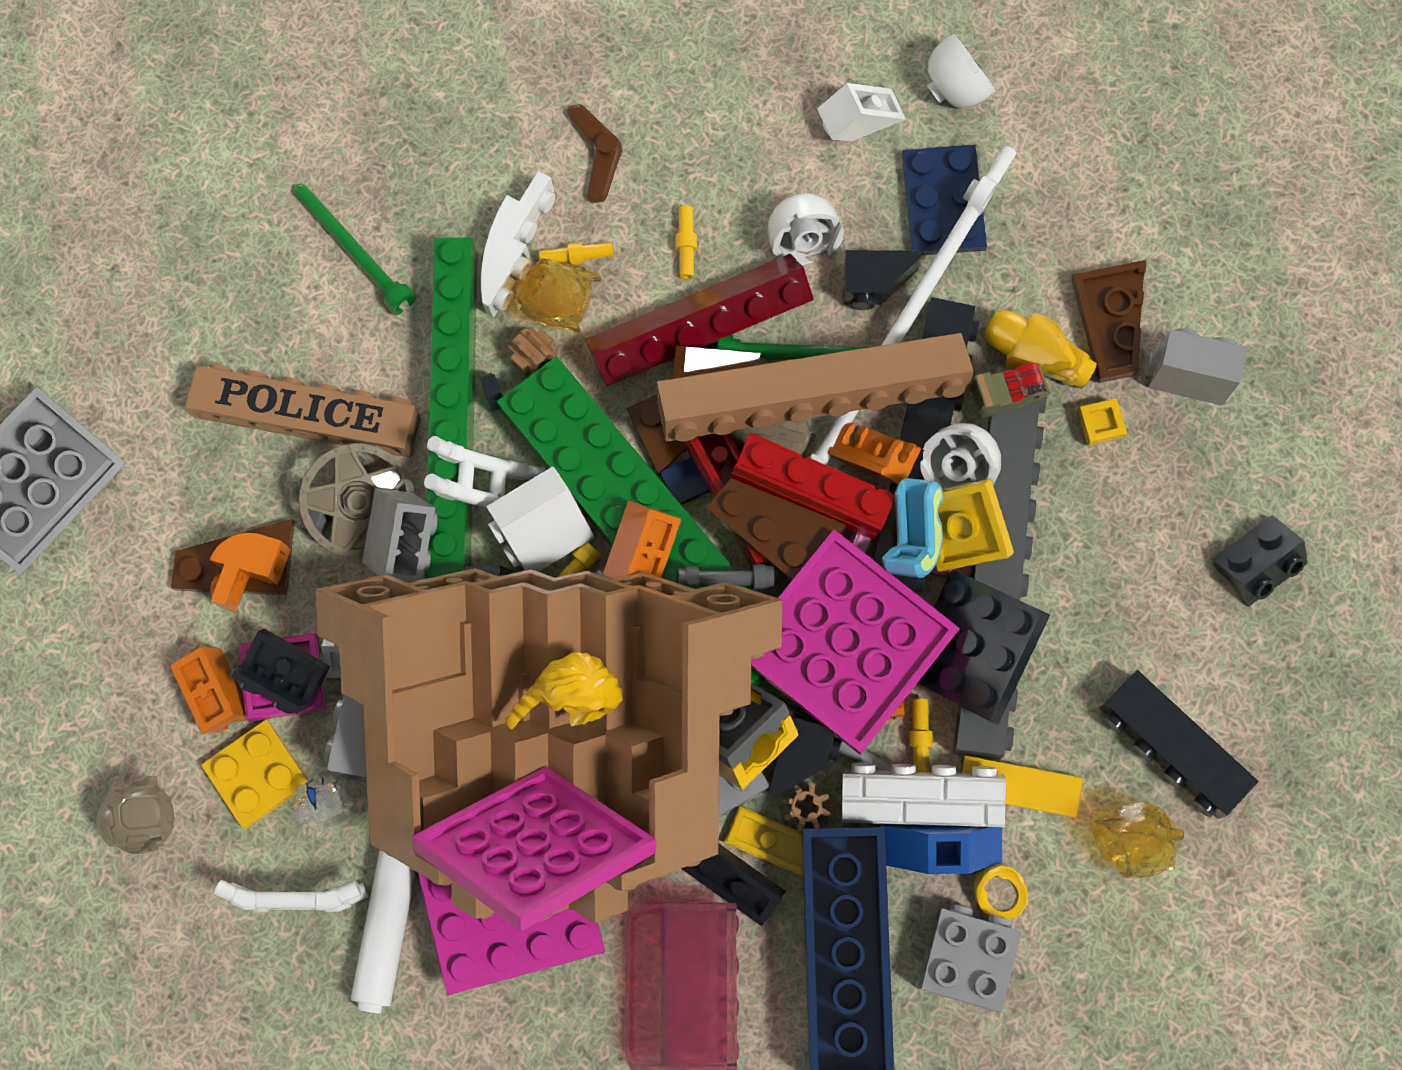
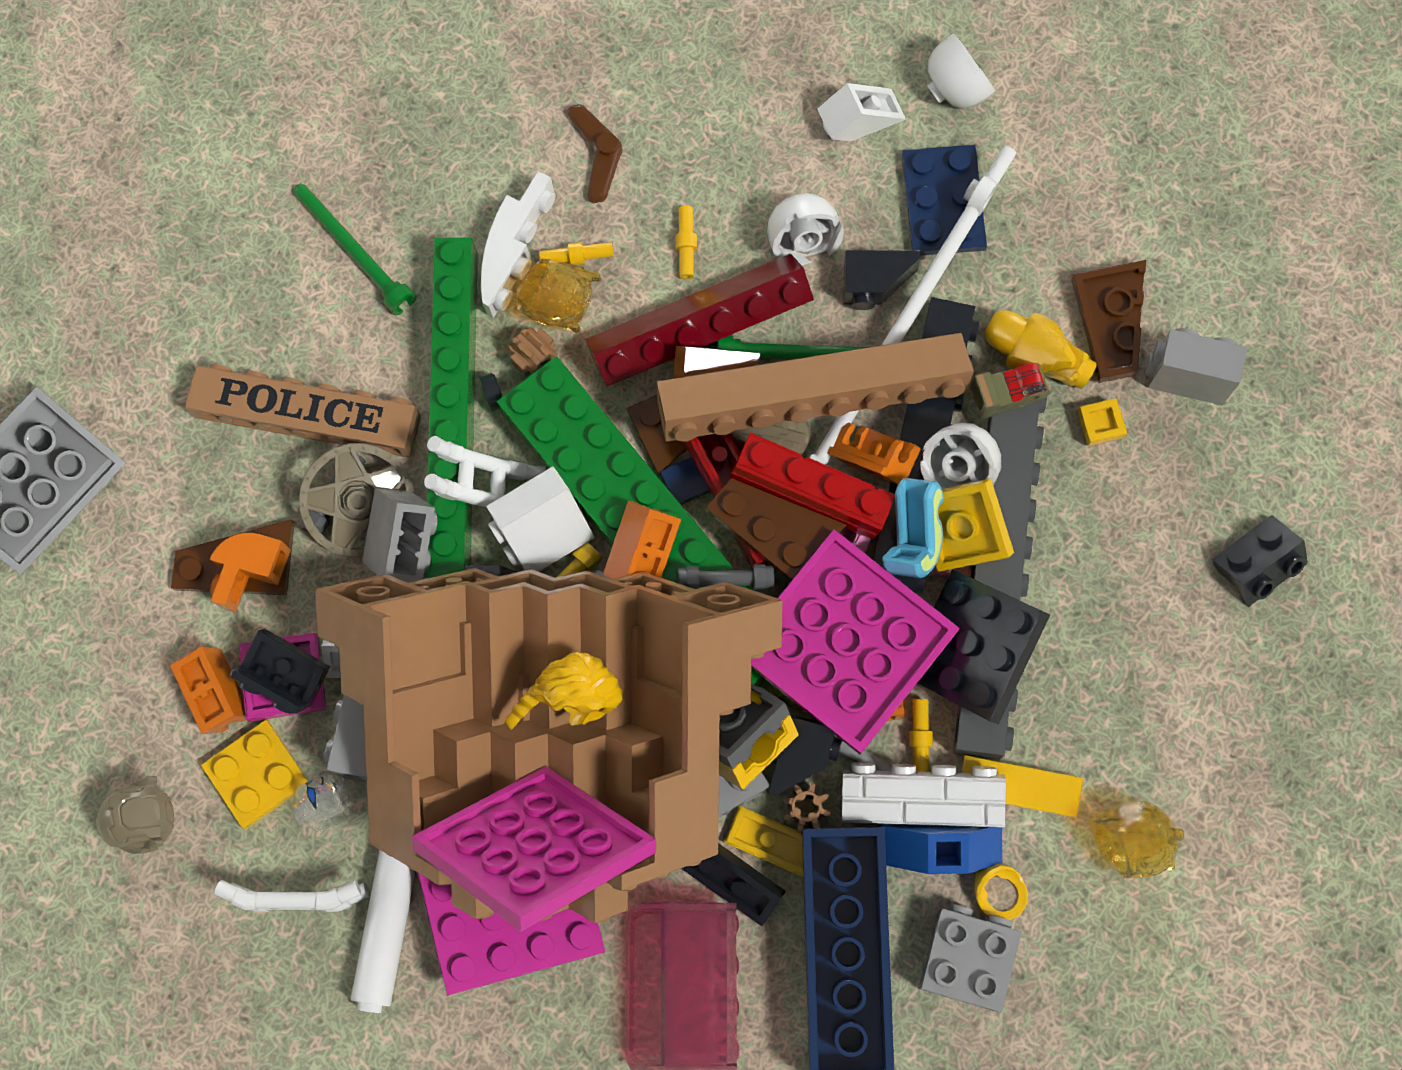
black brick [1099,669,1259,819] -> none

